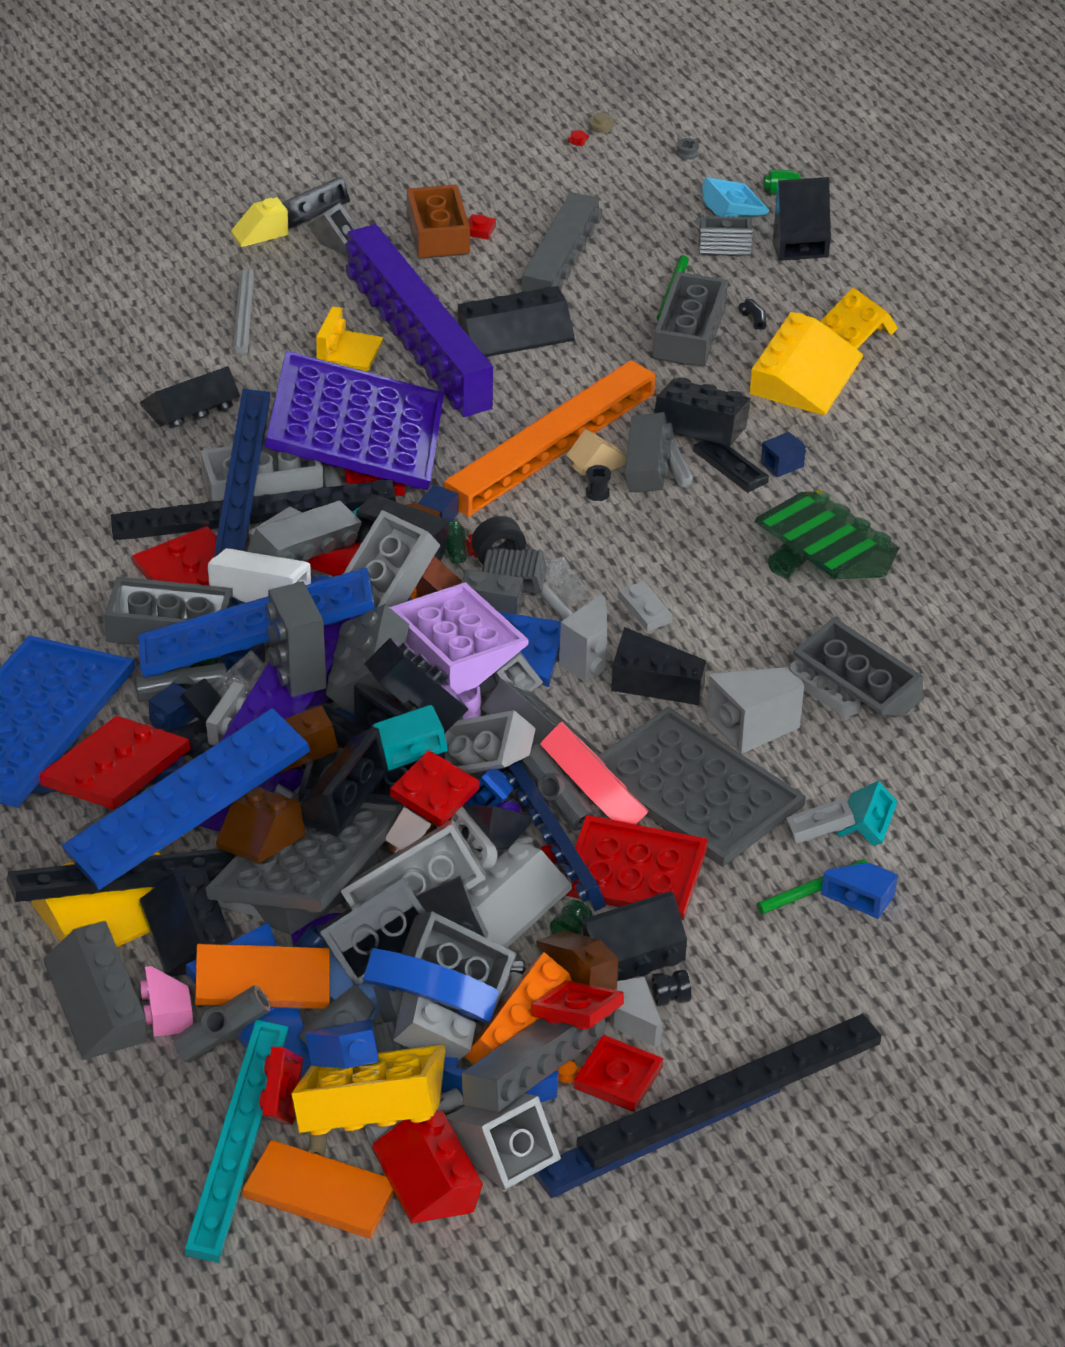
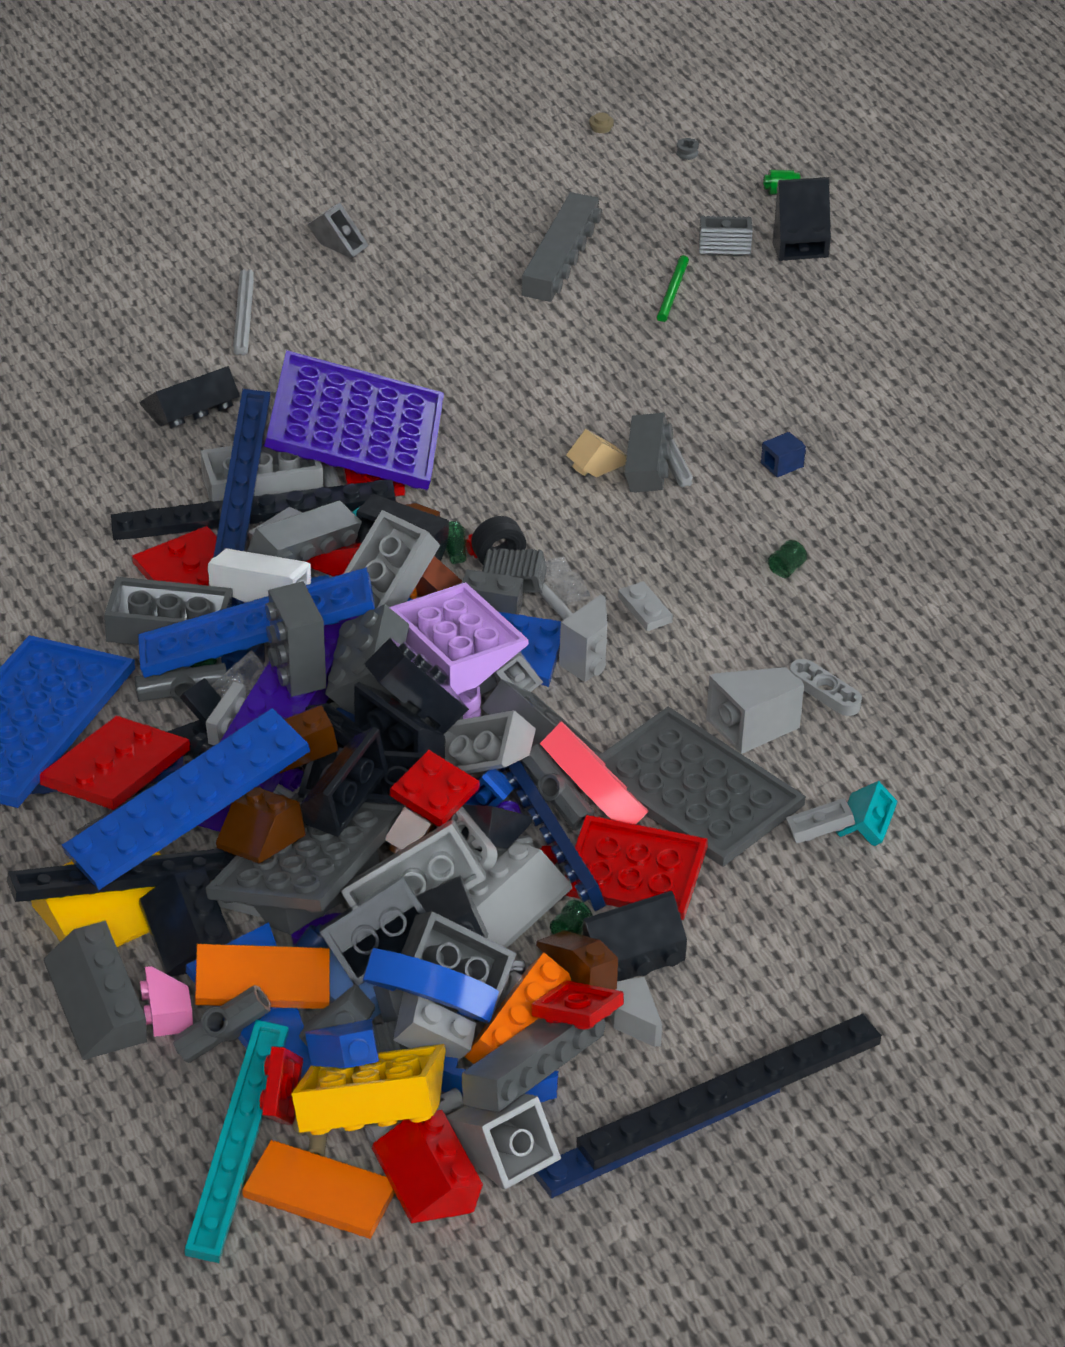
dark blue brick [148,682,196,732] -> none
light yellow slope [231,197,288,247] -> none
black tile [282,177,350,228] -> none
yellow bracket [316,306,383,372] -> none
dark purple brick [345,224,493,418] -> none
teal panel [373,705,448,771] -> none
dark orange brick [407,184,470,258] -> none
dark blue brick [417,485,459,525] -> none
orange brick [444,360,655,517] -> none
black slope [458,286,575,357] -> none
red plate [468,214,496,240] -> none
orange piece [557,1061,581,1085] -> none
red piece [568,130,589,146] -> none
red plate [574,1035,664,1112] -> none
black bush [586,465,611,501] -> none
black wedge [611,627,706,705] -> none
black wheel [651,970,691,1006] -> none
dark grey brick [653,272,728,367] -> none
black brick [654,378,751,446] -> none
black tile [693,440,769,493] -> none
medium azure slope [702,177,769,218] -> none
black arm [738,299,767,330] -> none
yellow slope [750,312,863,416] -> none
clear green slope [754,489,900,579] -> none
green bar [756,859,867,915] -> none
dark grey slope [793,617,923,716] -> none
yellow bracket [820,287,898,349] -> none
blue slope [821,863,898,919] -> none

